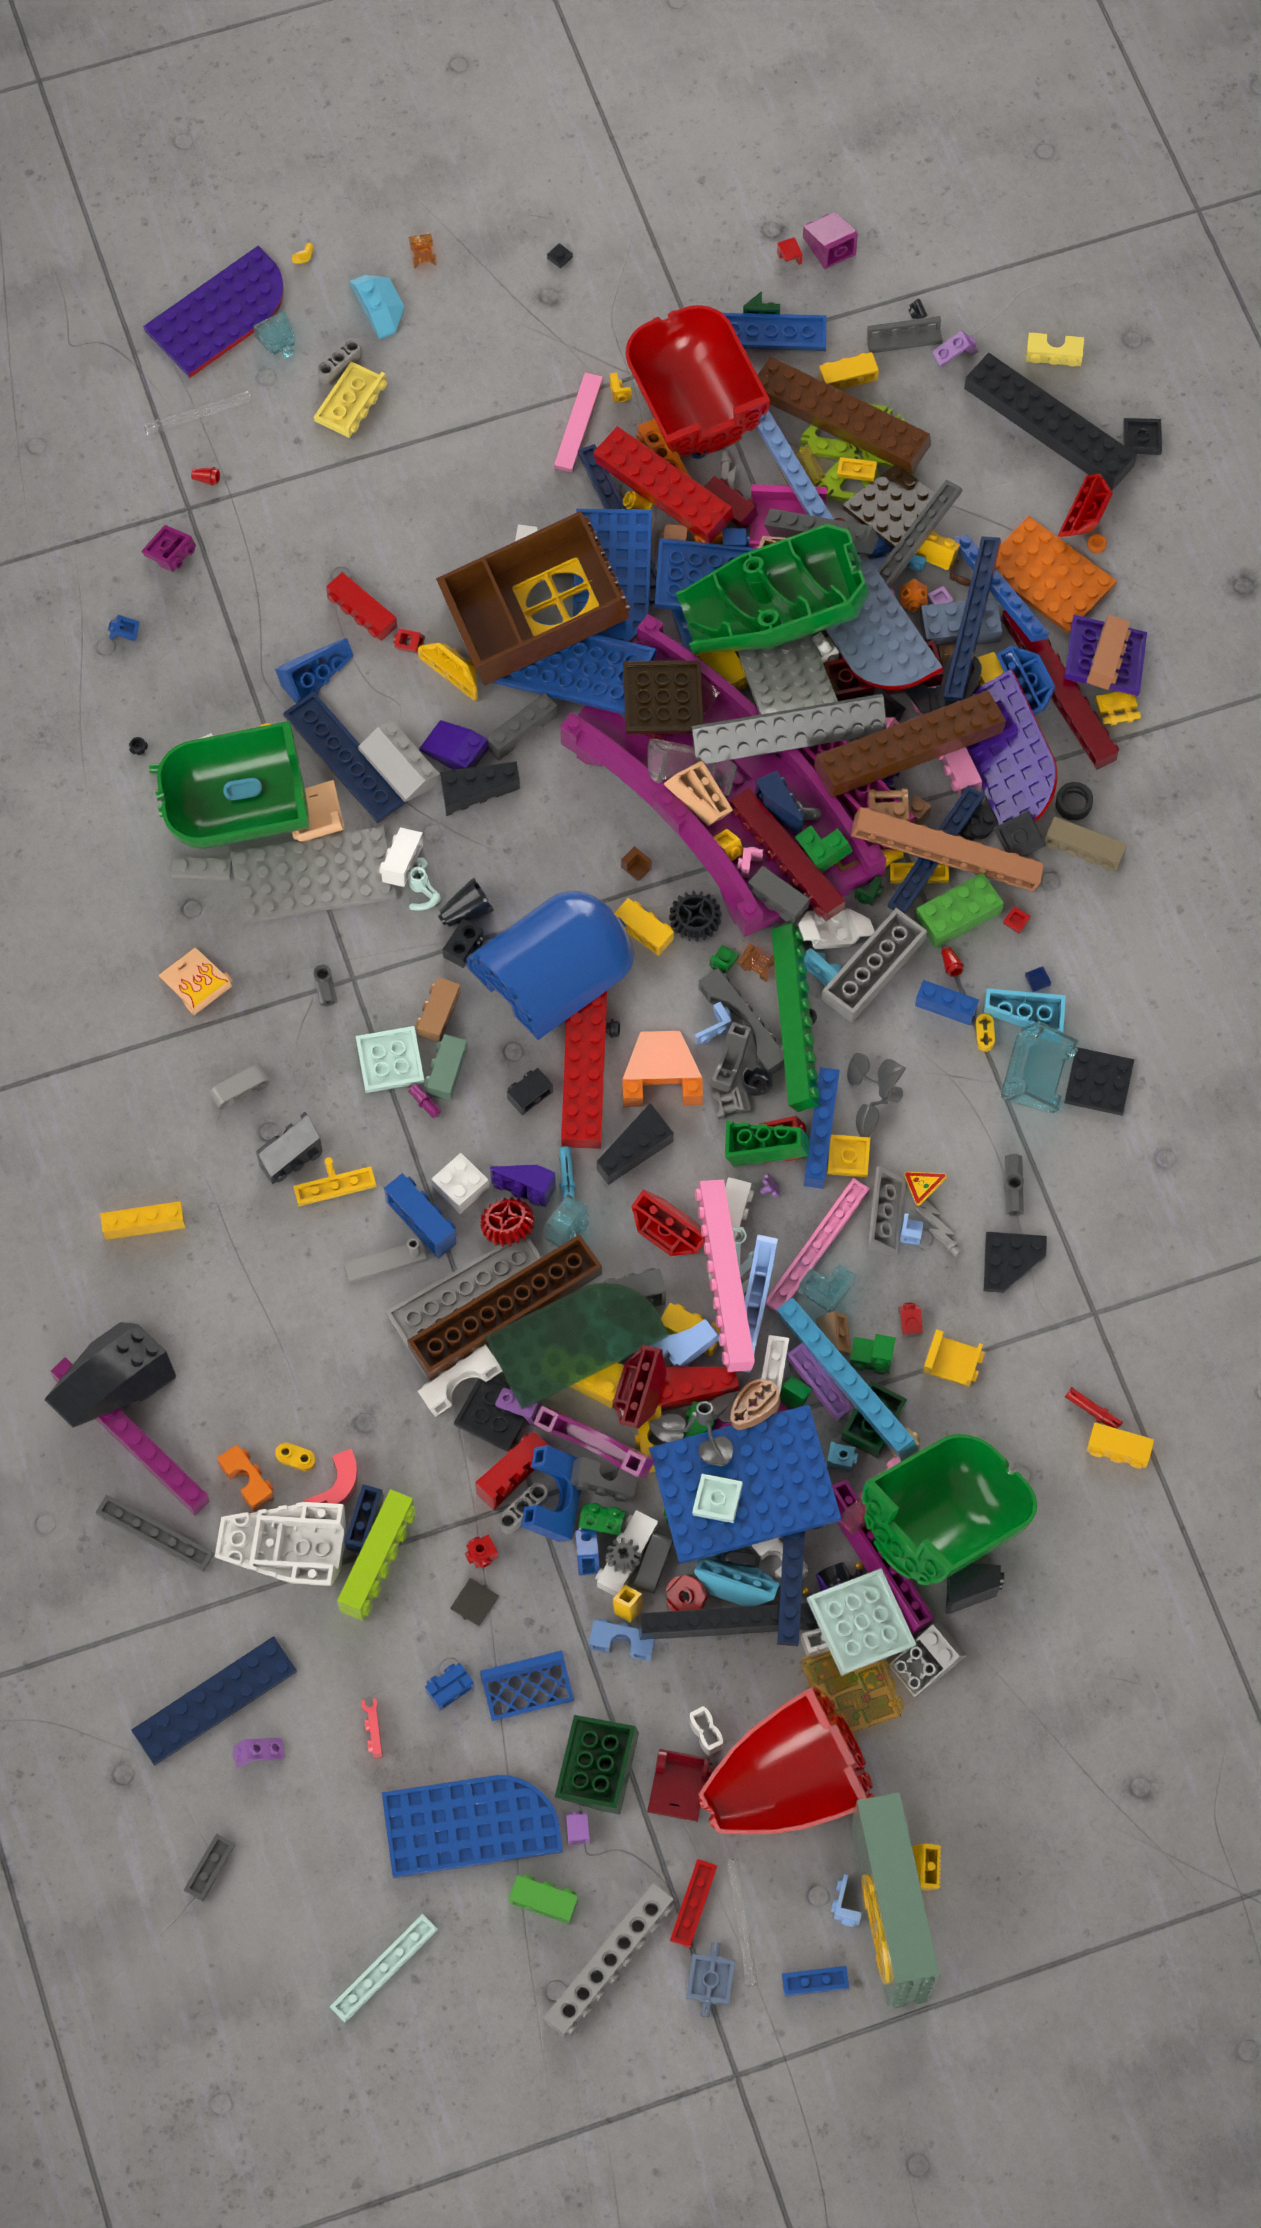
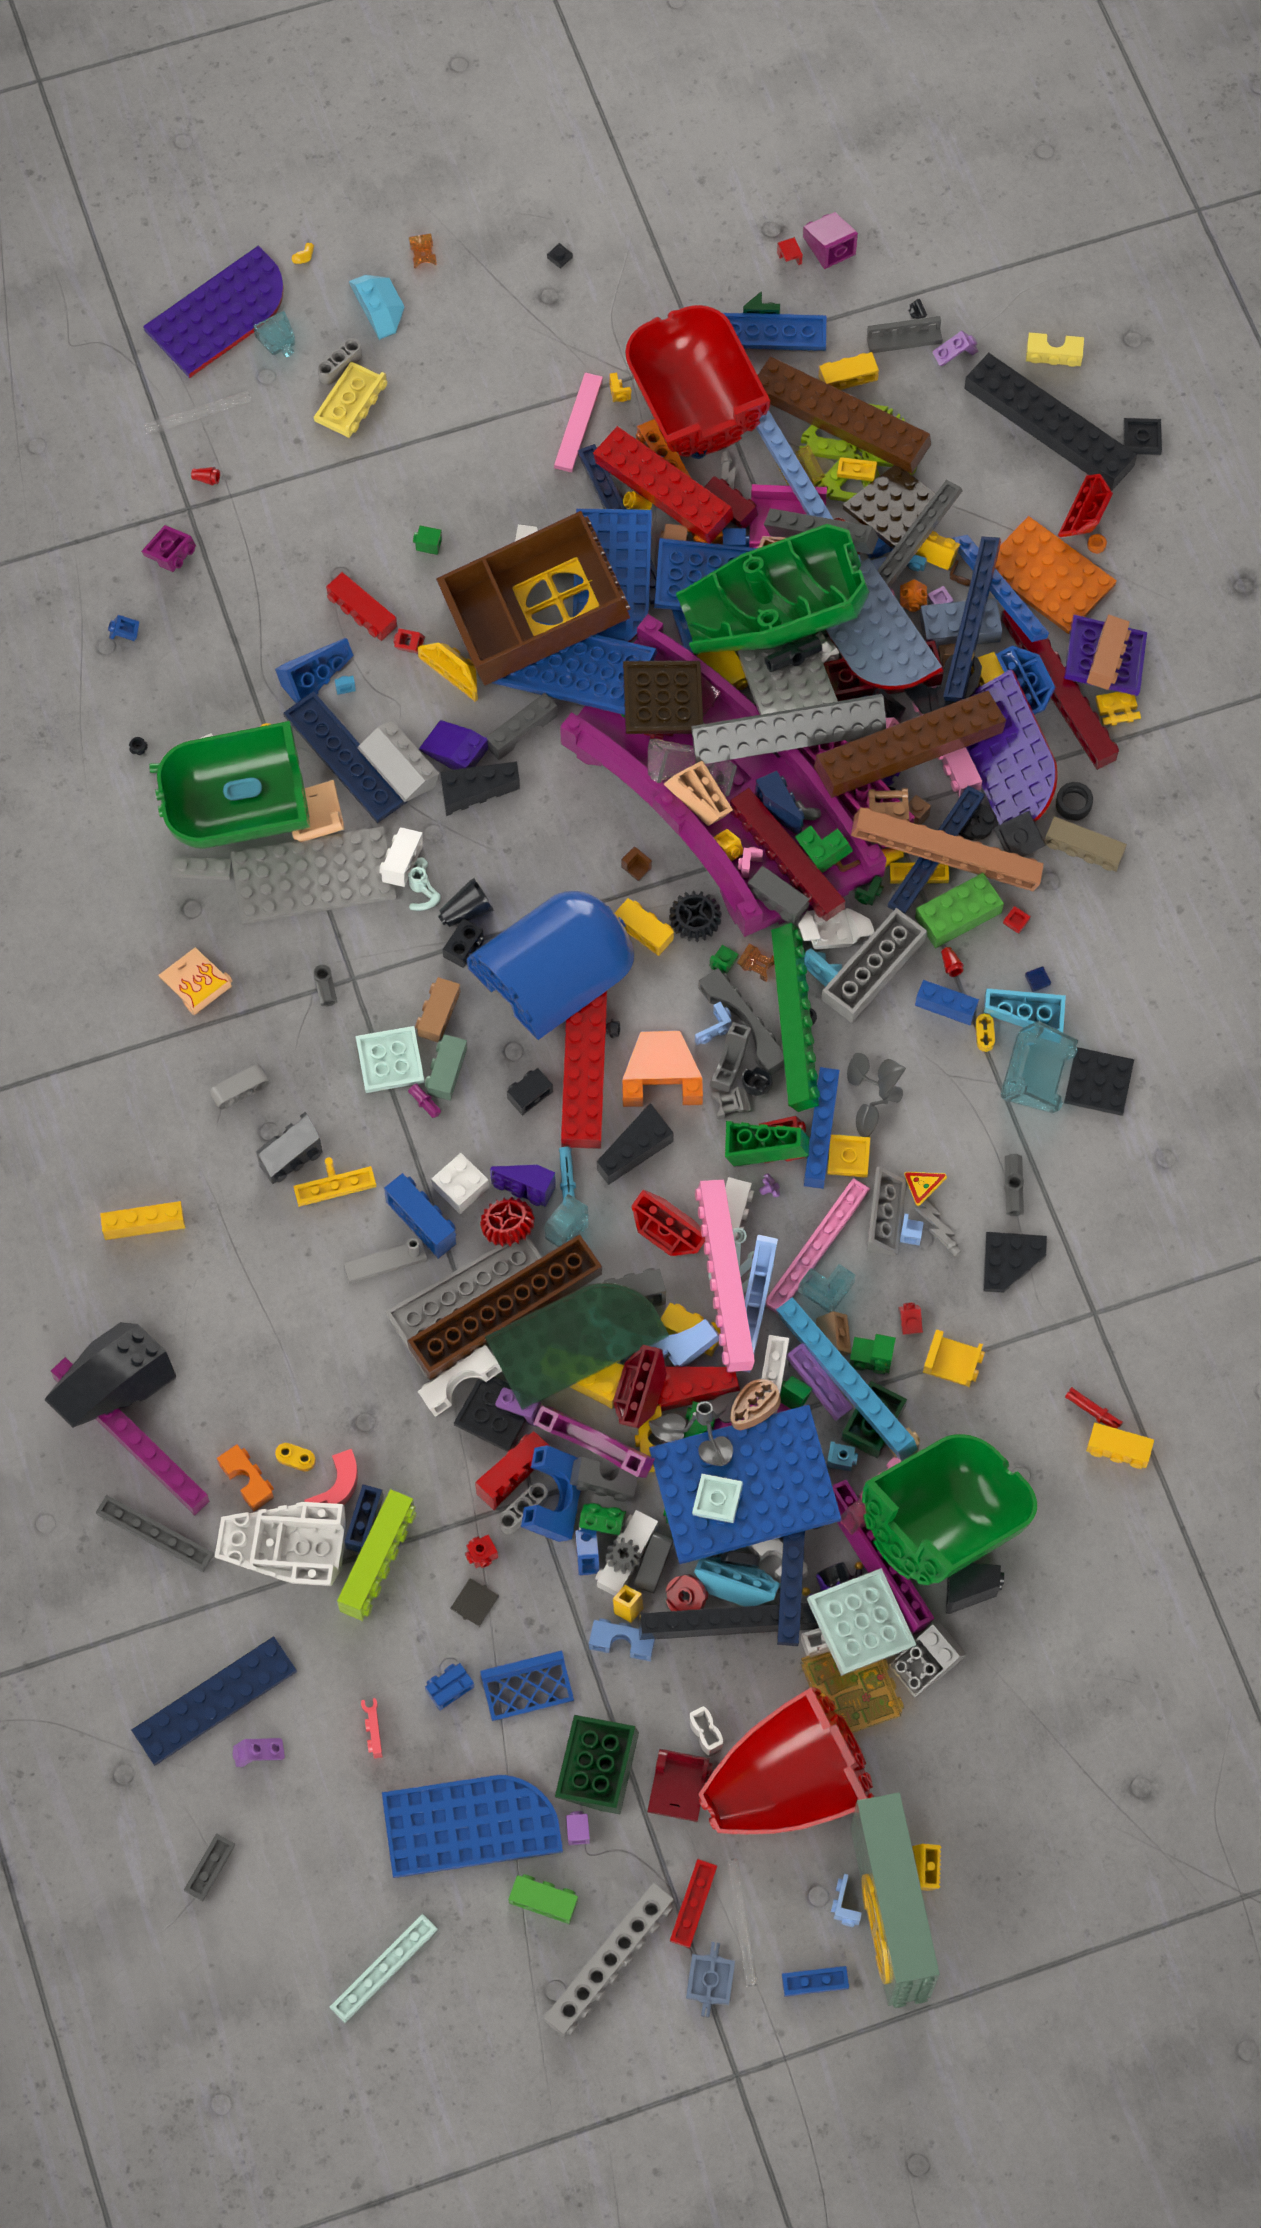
none -> dark azure plate [334,676,356,695]
none -> green brick [413,525,442,555]
none -> black piece [764,636,822,672]

